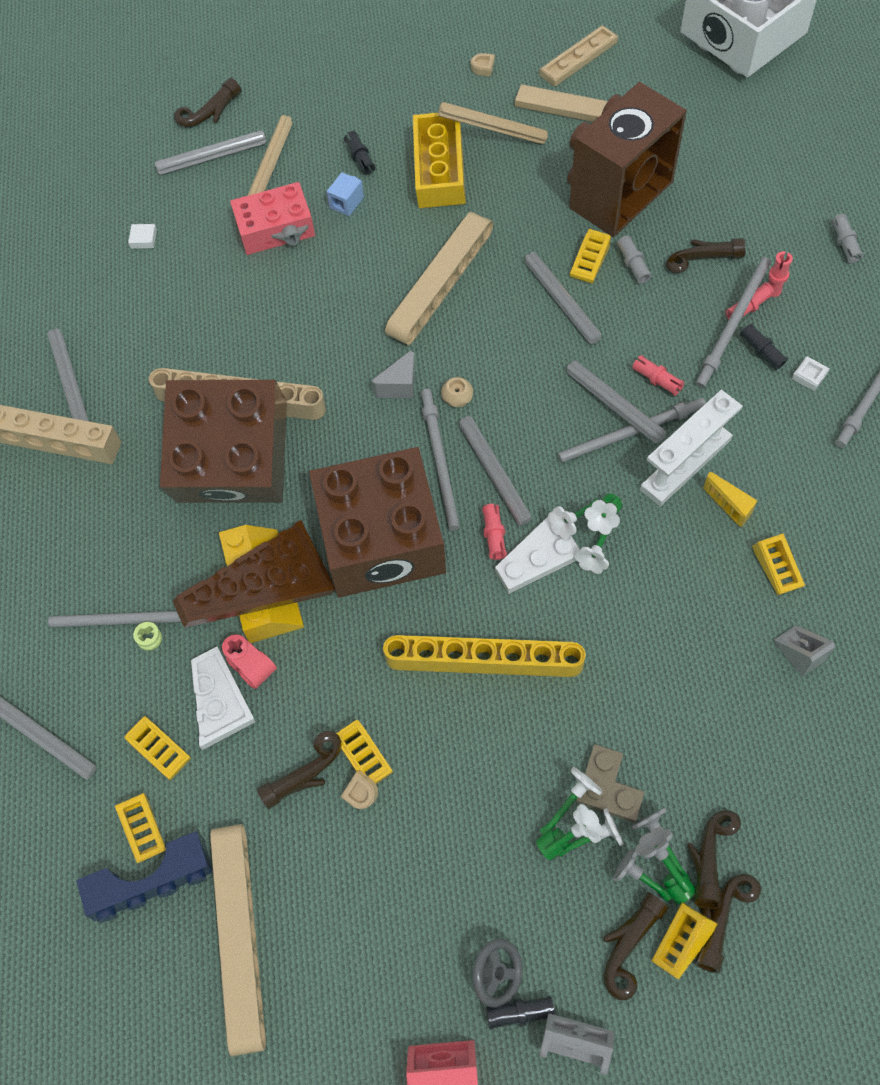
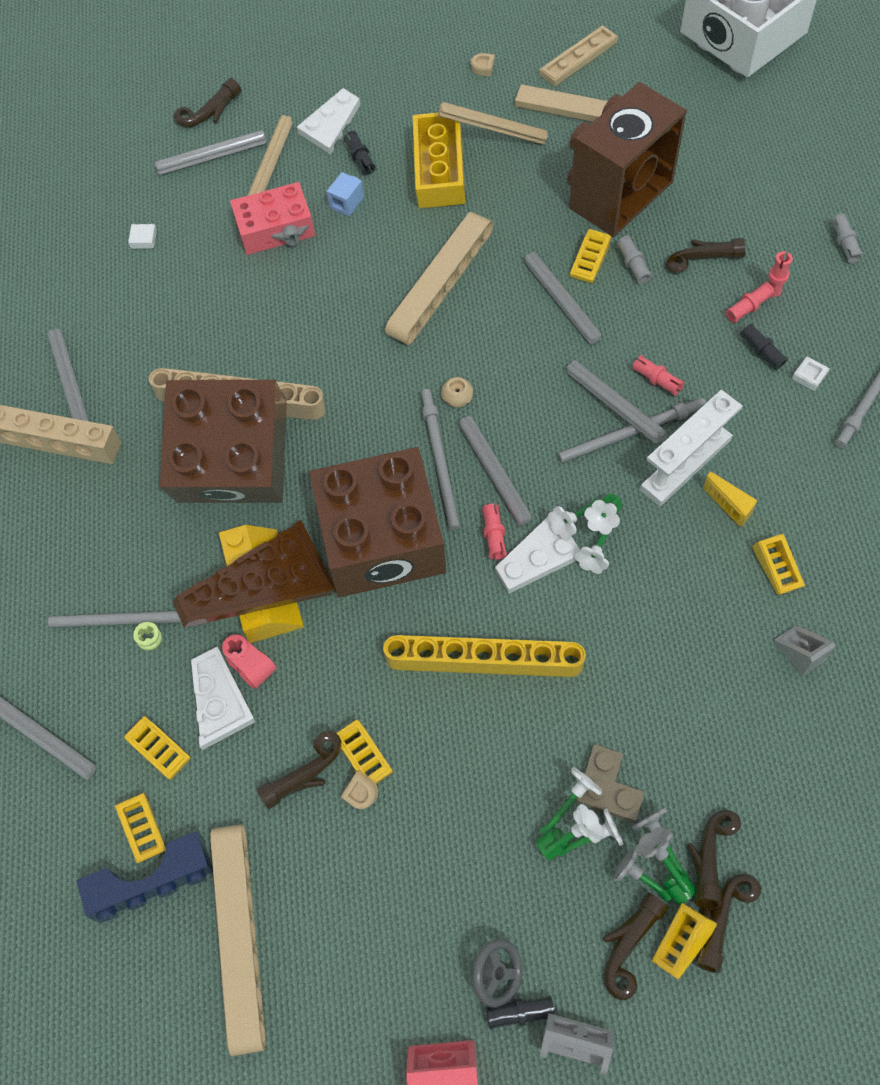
light grey slope [372,350,416,398] -> none
light grey bar [695,257,771,388] -> none
none -> white wing [297,88,360,155]

